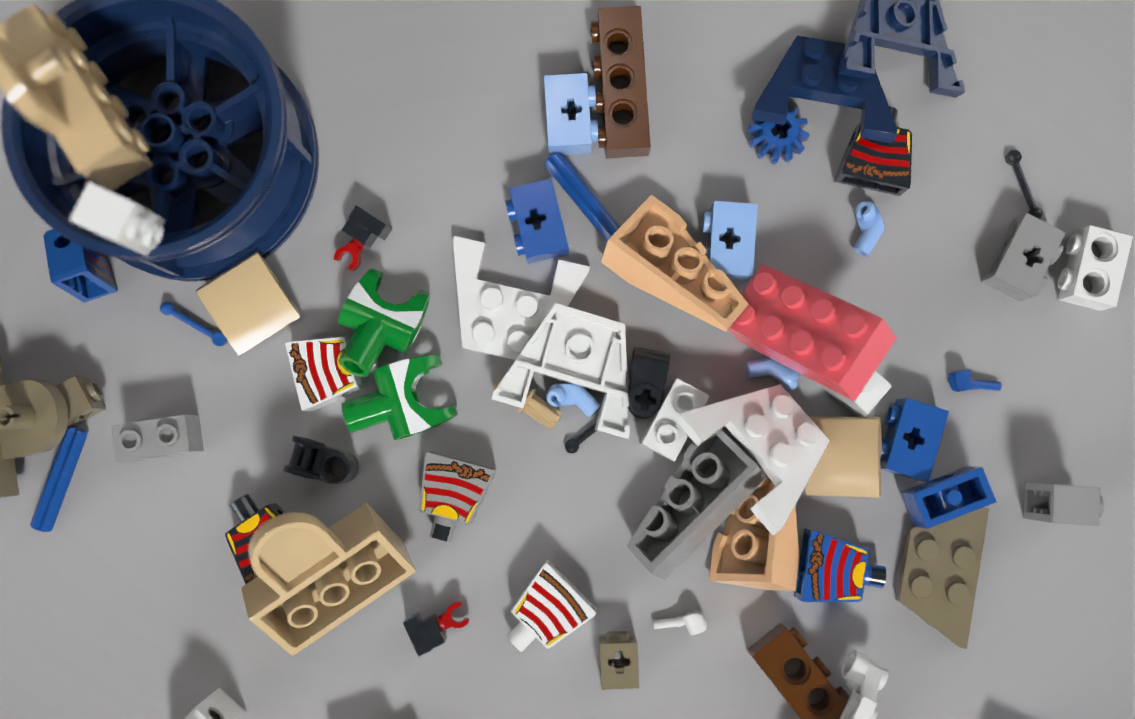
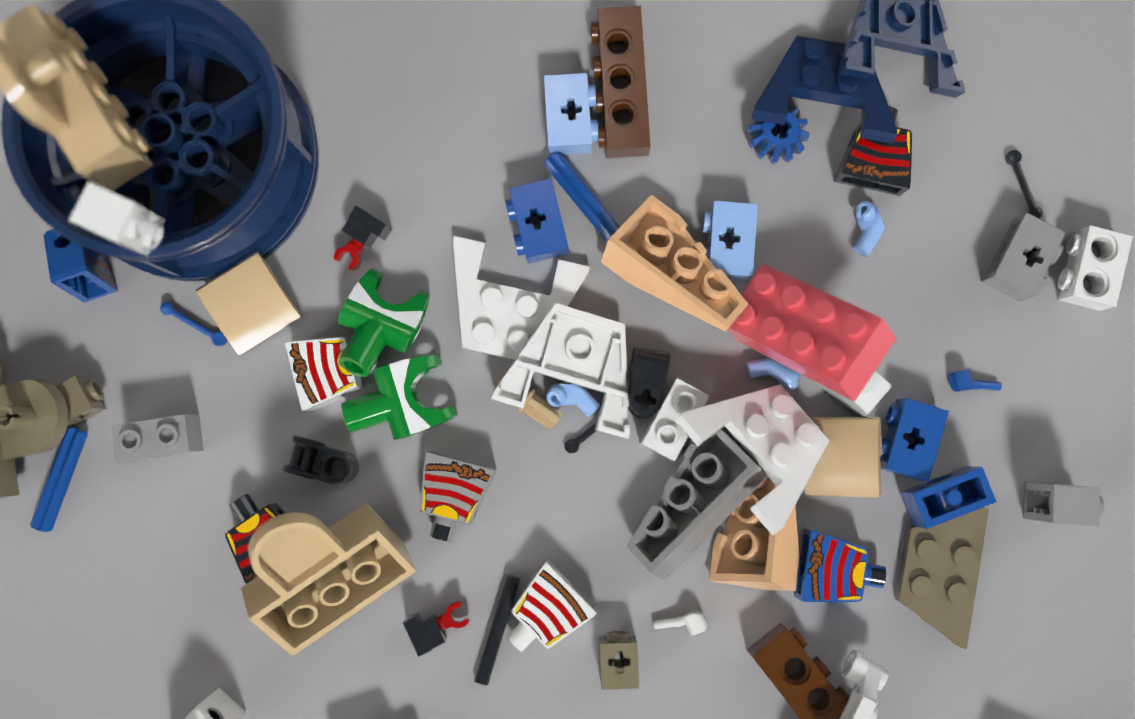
none -> black bar [474,574,521,685]

